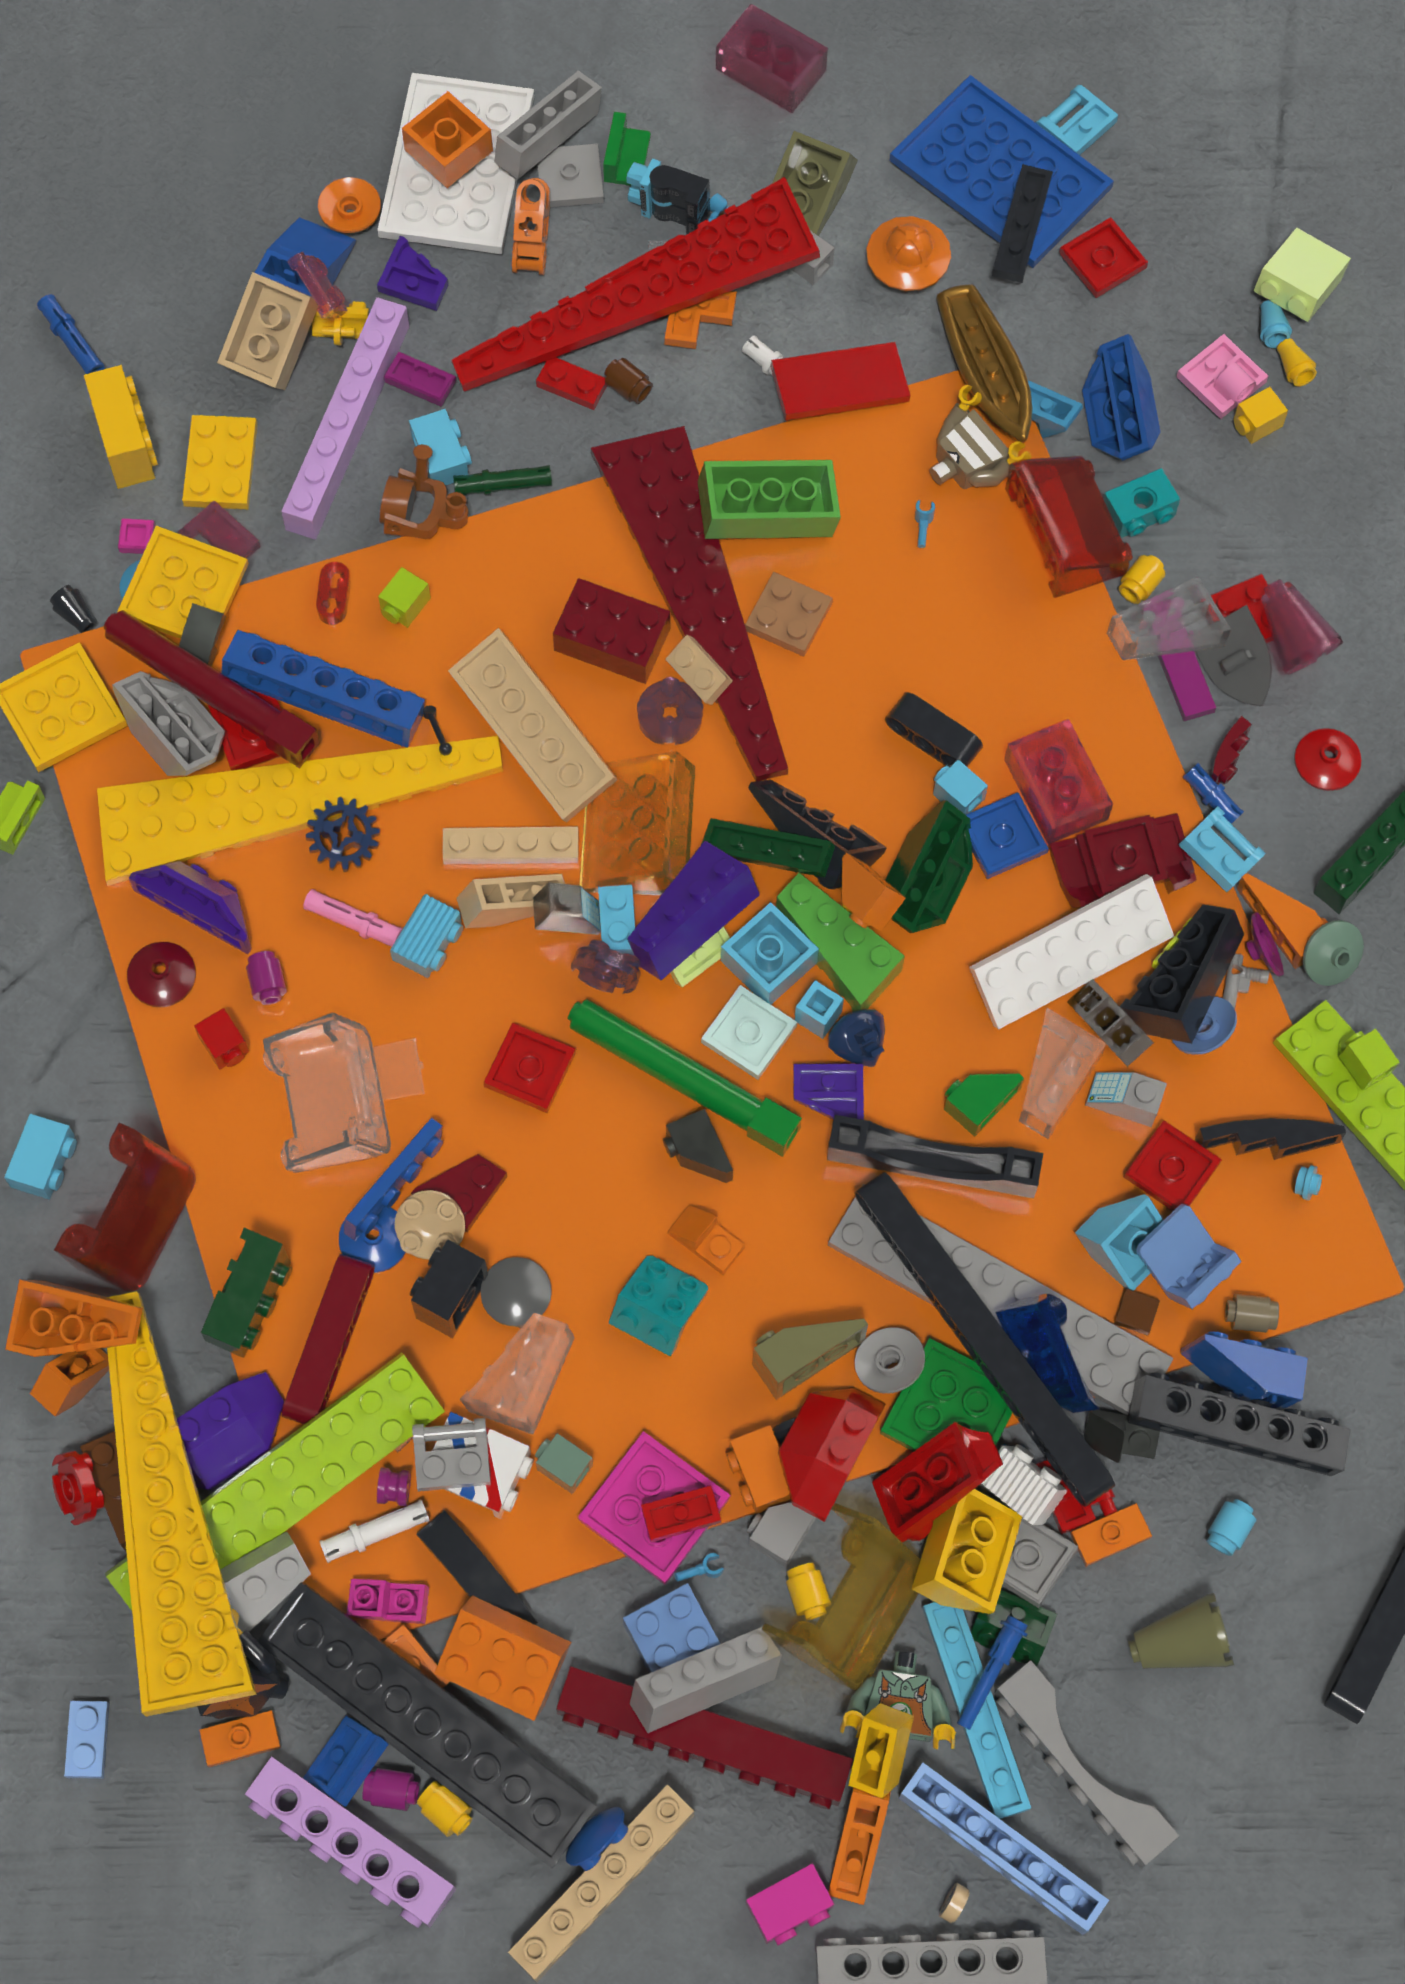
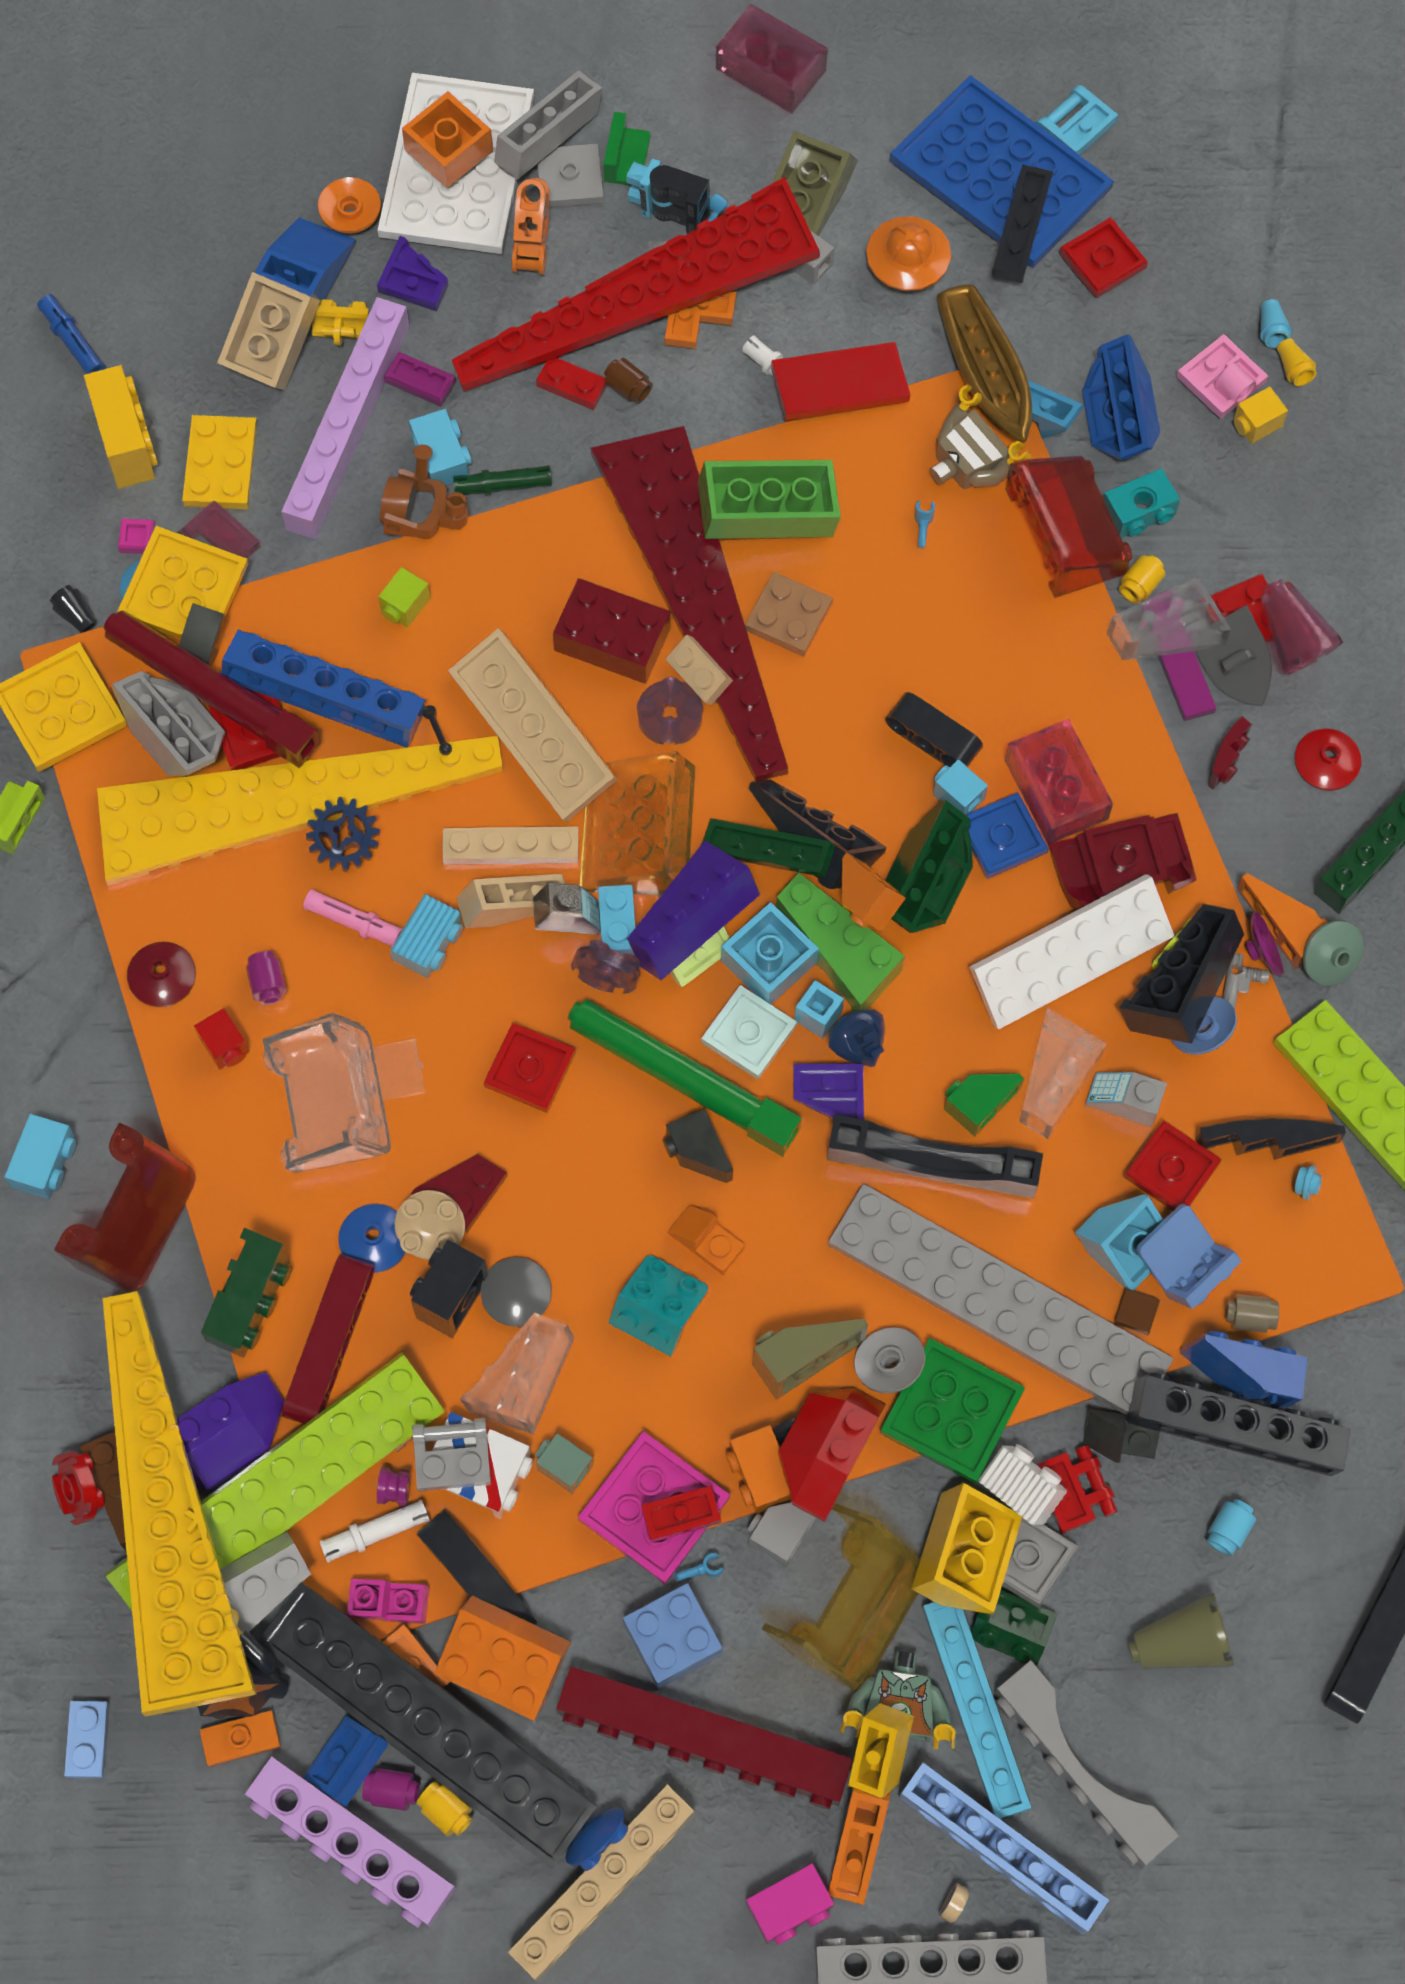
orange wedge [5,1279,143,1357] -> none
orange slope [30,1349,109,1417] -> none
dark purple wedge [129,861,251,954] -> none
clear pink plate [287,252,348,318] -> none
clear red beam [316,562,351,625] -> none
blue plate [344,1118,443,1241] -> none
light grey brick [630,1627,782,1733] -> none
yellow brick [786,1563,831,1620] -> none
black beam [854,1172,1115,1507] -> none
red slope [872,1422,1003,1543] -> none
blue pin [957,1615,1028,1730] -> none
clear blue slope [995,1294,1099,1413] -> none
dark brown slope [1068,979,1154,1067] -> none
orange plate [1070,1503,1152,1567] -> none
medium azure plate [1179,806,1266,892] -> none
blue pin [1183,763,1244,824] -> none
yellowish green brick [1254,228,1351,322] -> none
lime brick [1339,1029,1400,1090] -> none

